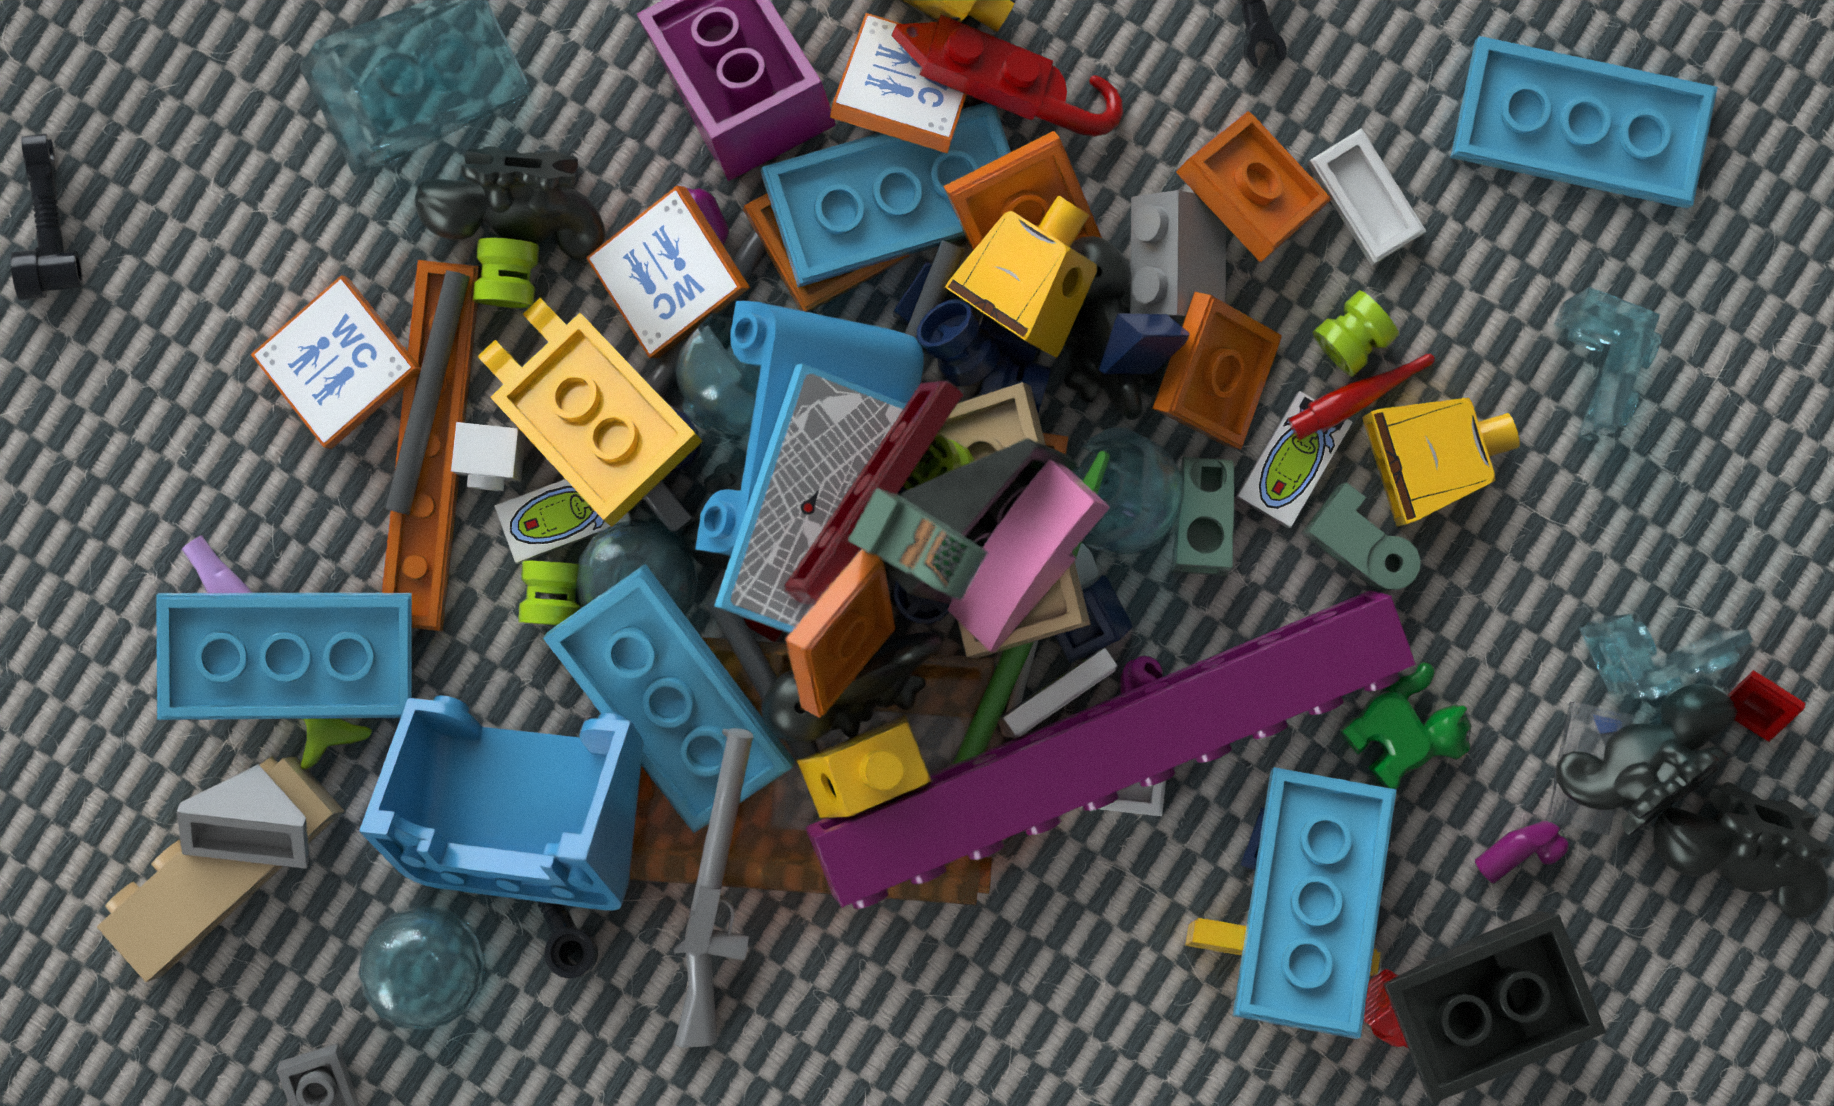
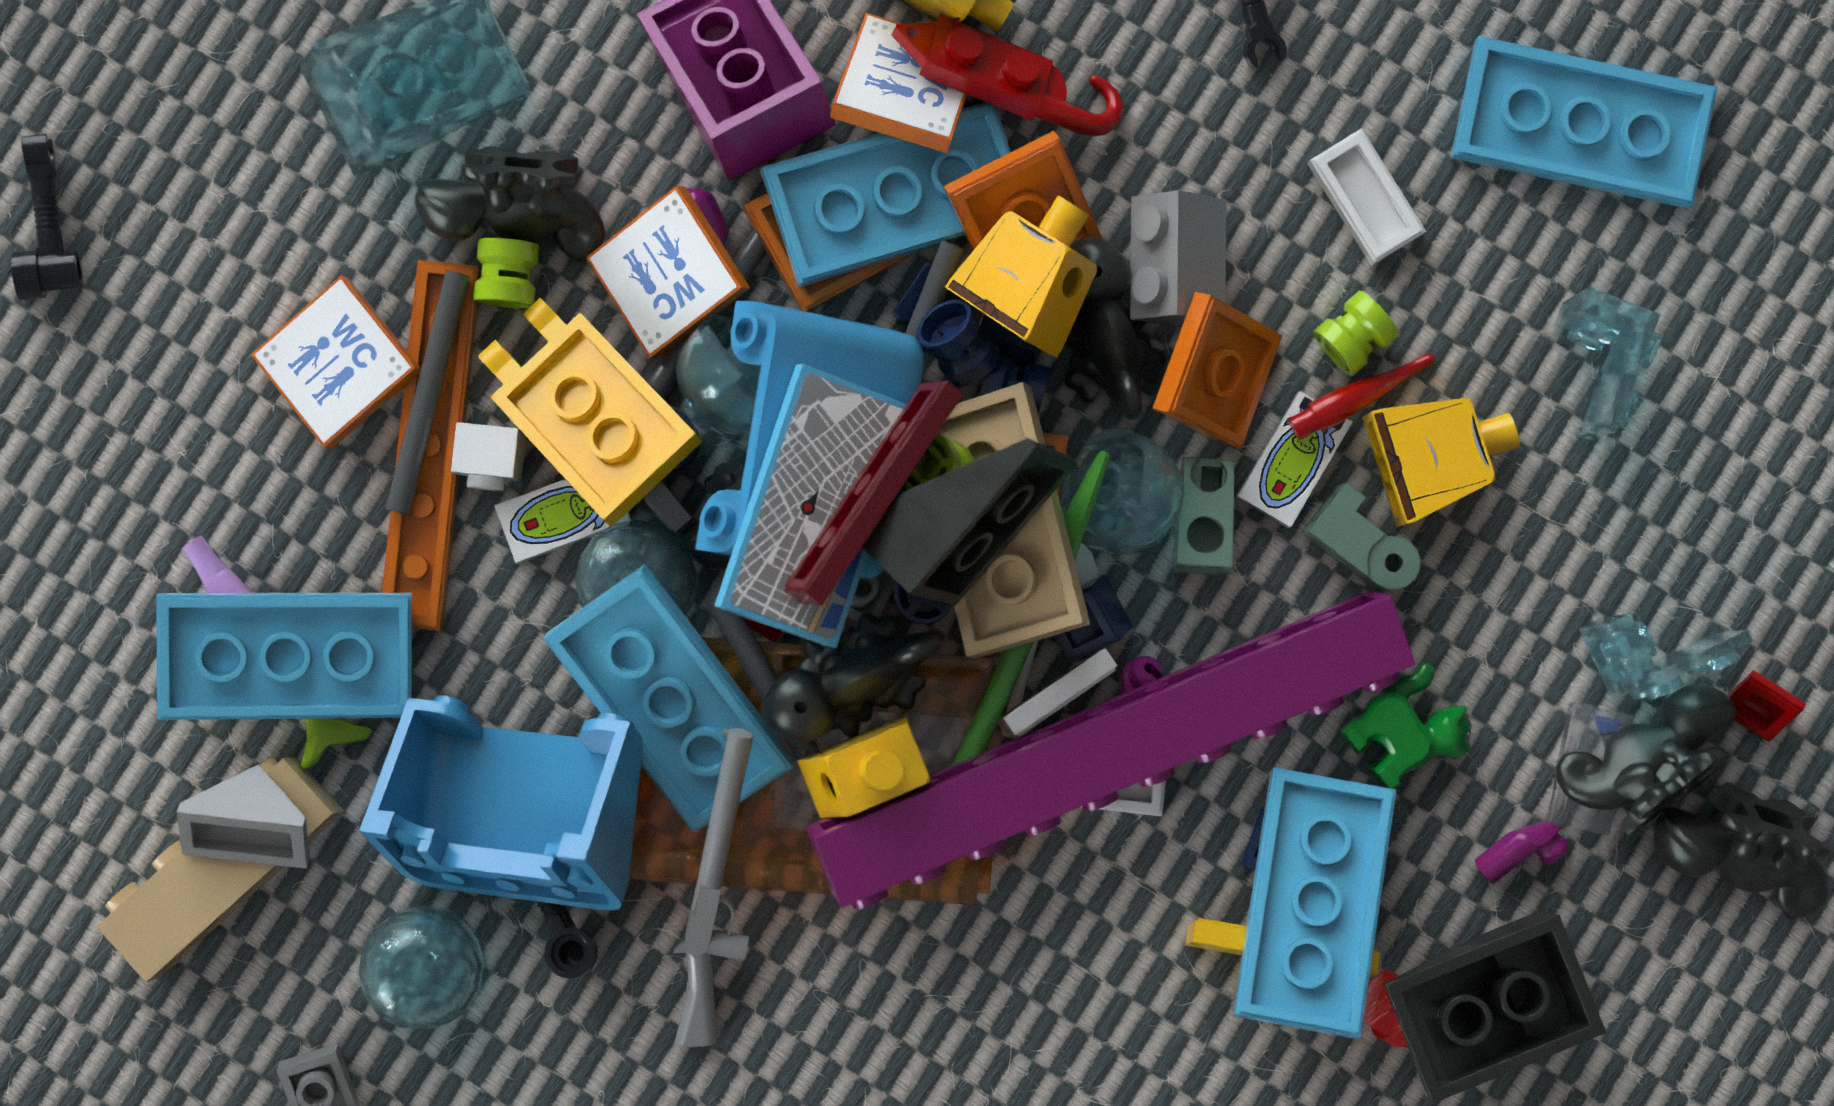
lime wheel [518,561,584,625] -> none
orange tile [786,549,895,718] -> none
sand green leg [848,488,988,600] -> none
bright pink slope [947,459,1111,653] -> none
dark blue slope [1099,314,1190,374] -> none
orange tile [1176,111,1332,263] -> none

